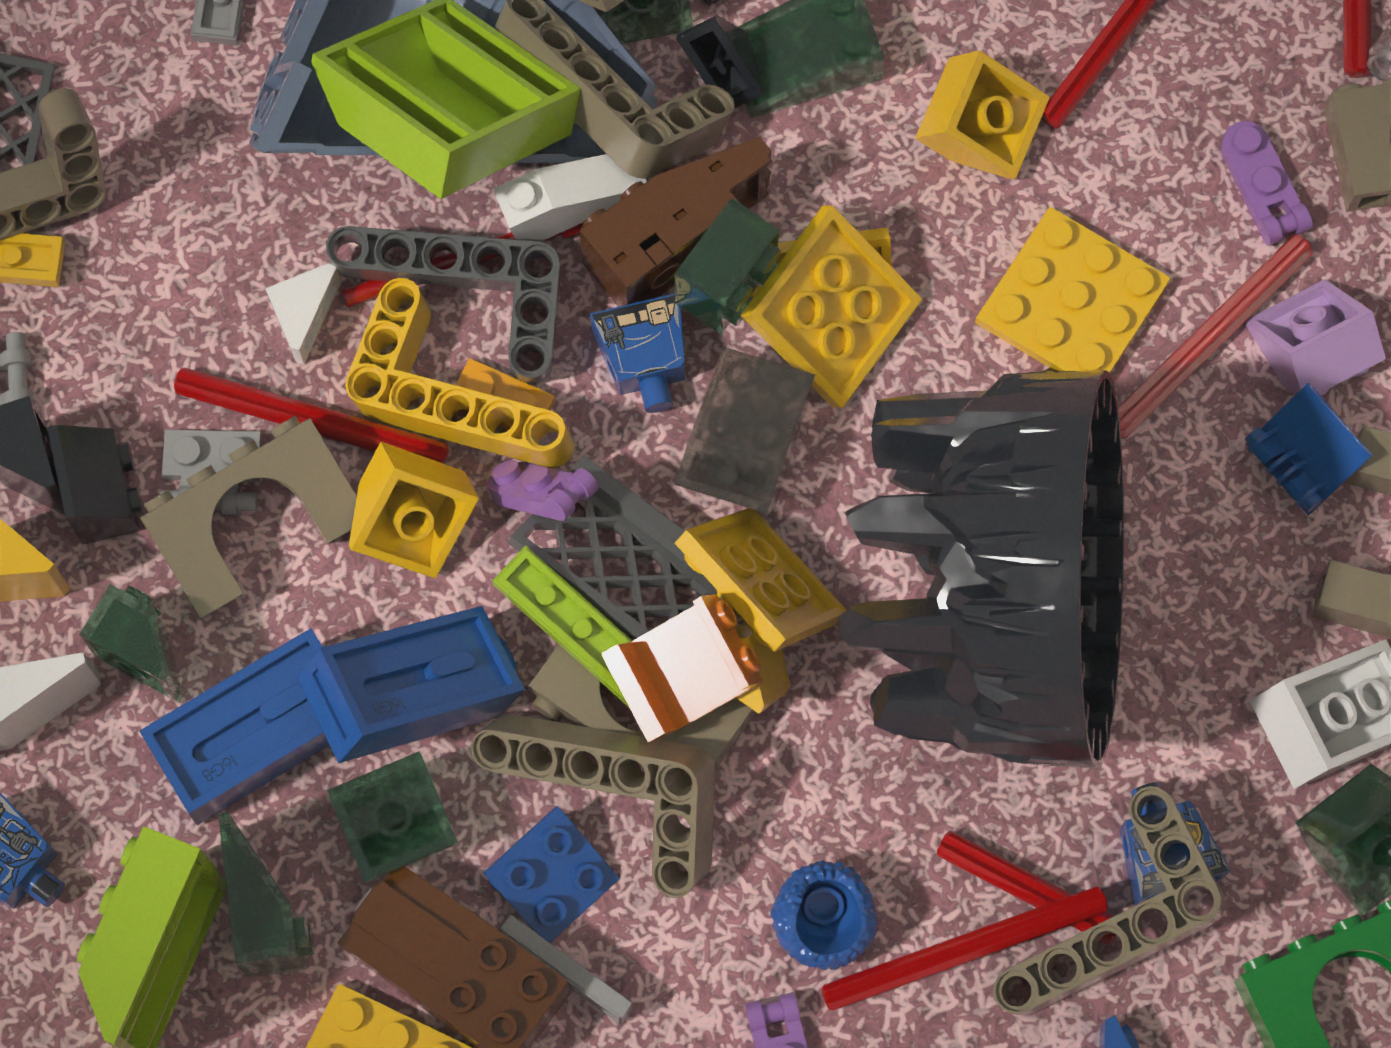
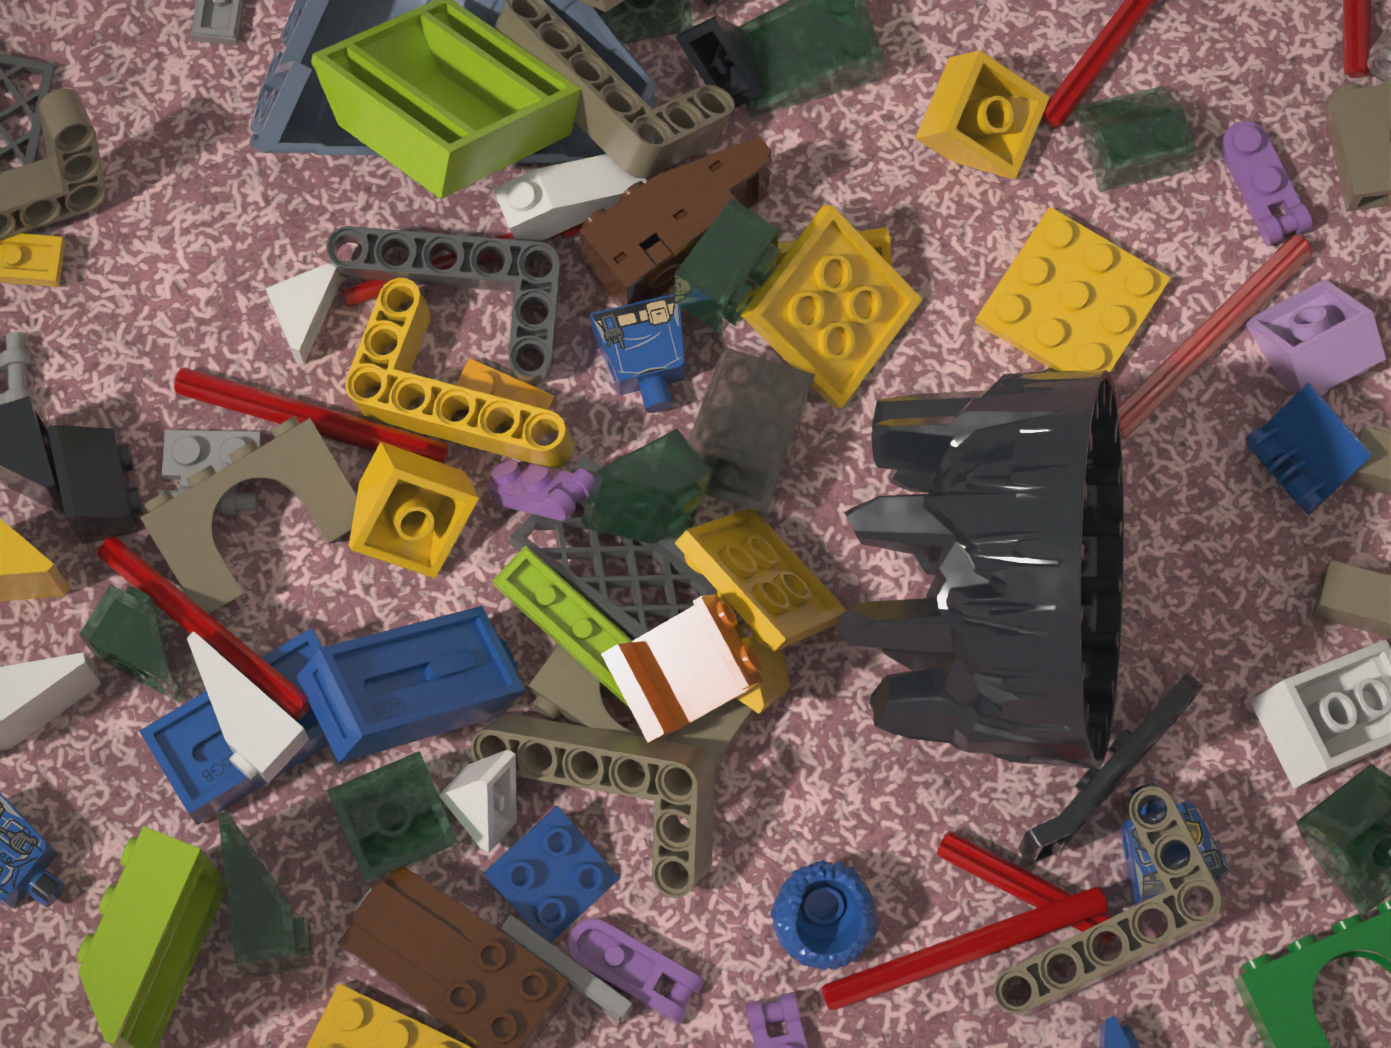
none -> red axle [97,536,311,720]
none -> white slope [187,631,309,783]
none -> white slope [439,750,517,853]
none -> medium lavender plate [568,919,705,1025]
none -> clear green slope [581,429,712,544]
none -> black piece [1018,673,1204,866]
none -> slope [1074,86,1196,192]

